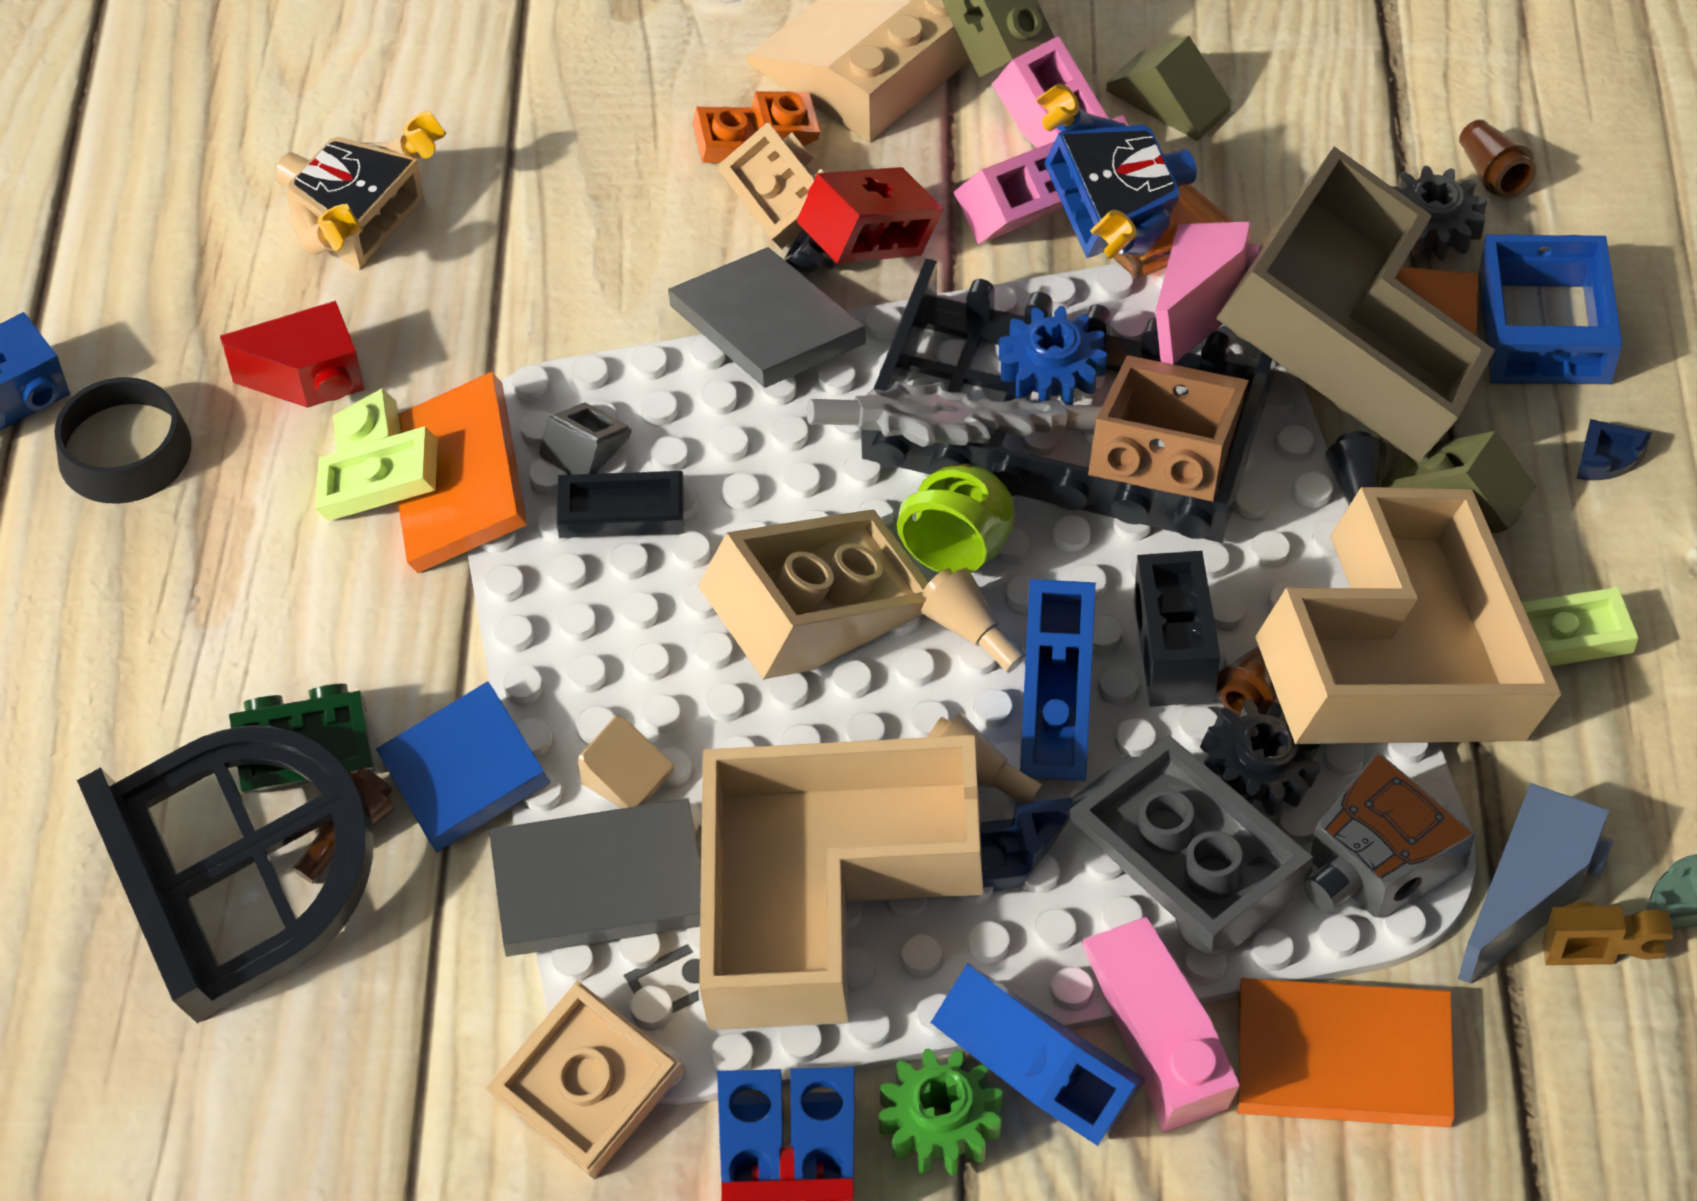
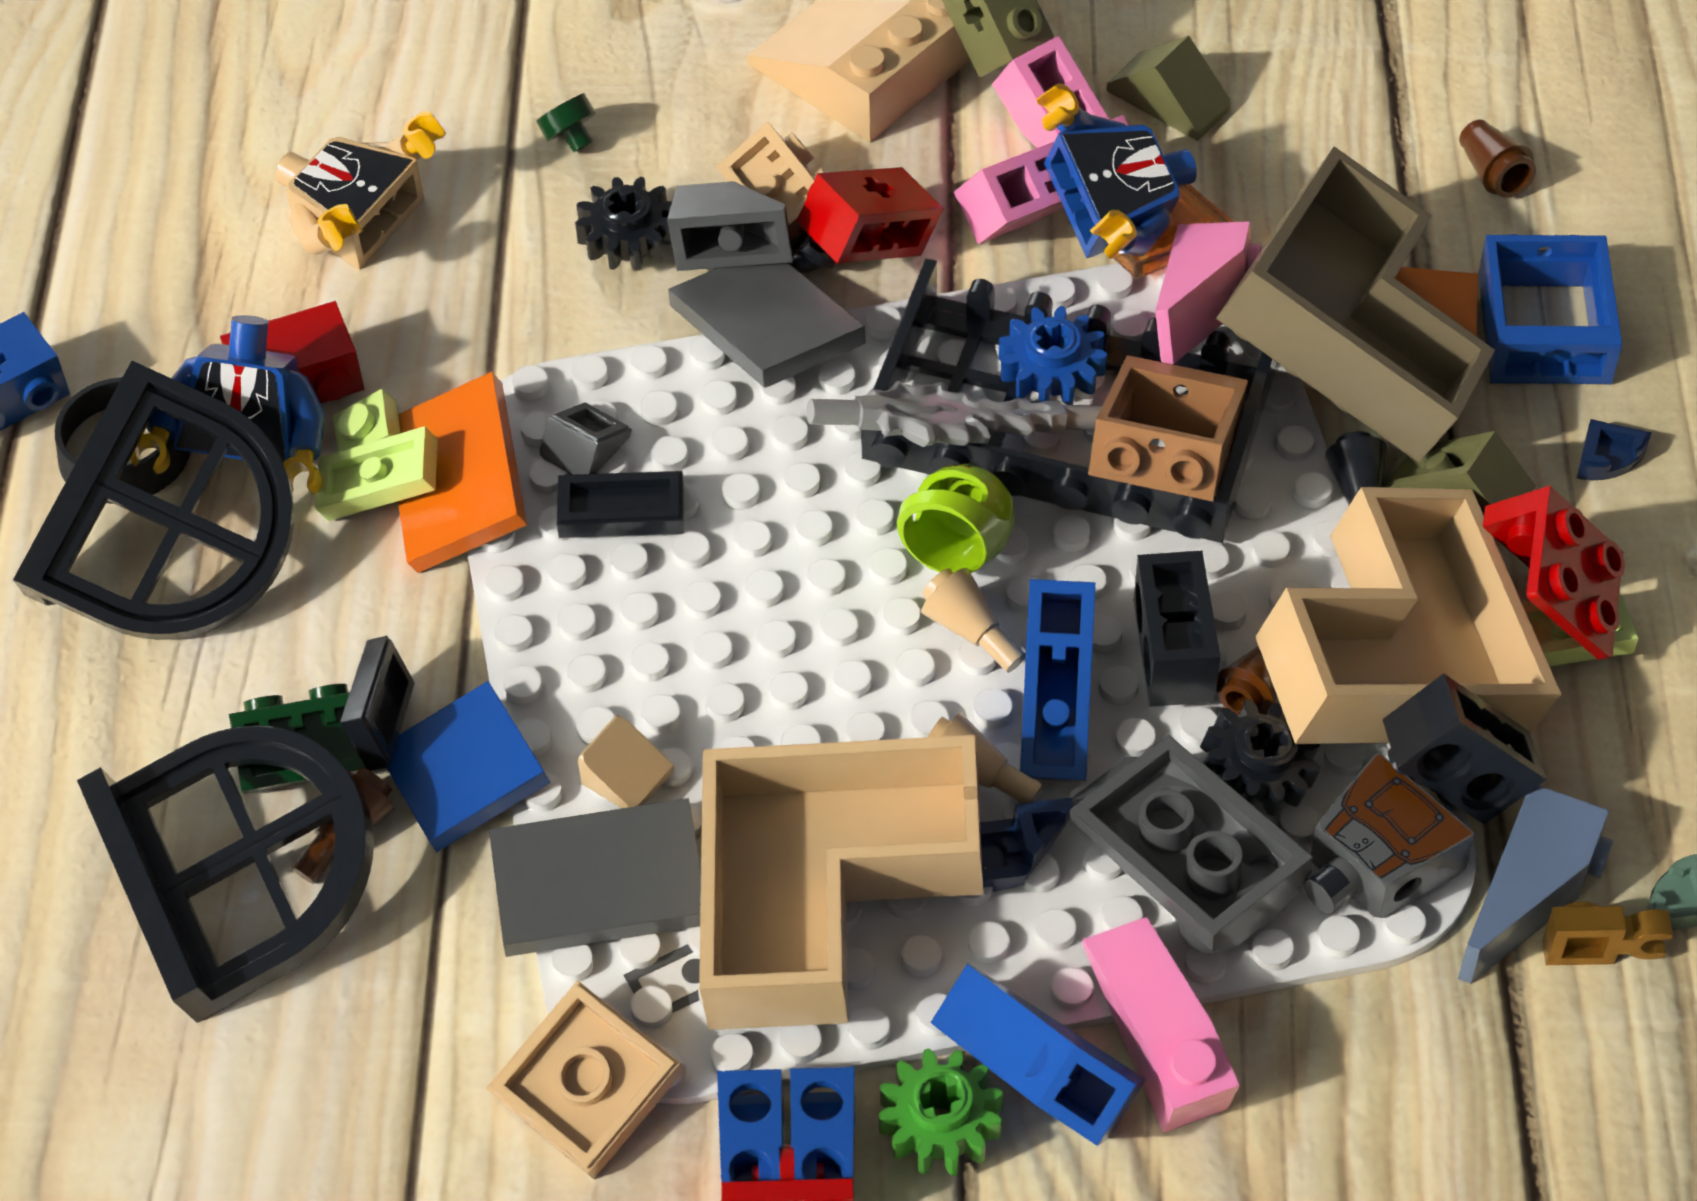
orange slope [692,91,820,163] -> none
tan slope [698,509,929,680] -> none
orange tile [1237,978,1454,1128] -> none
dark grey gear [1391,165,1487,261] -> none
none -> black window [13,361,294,640]
none -> torso [130,315,325,494]
none -> black tile [340,635,415,771]
none -> dark green tile [536,93,596,153]
none -> black gear [575,177,672,270]
none -> dark grey slope [667,181,794,271]
none -> black brick [1382,673,1546,824]
none -> red bracket [1483,486,1625,660]

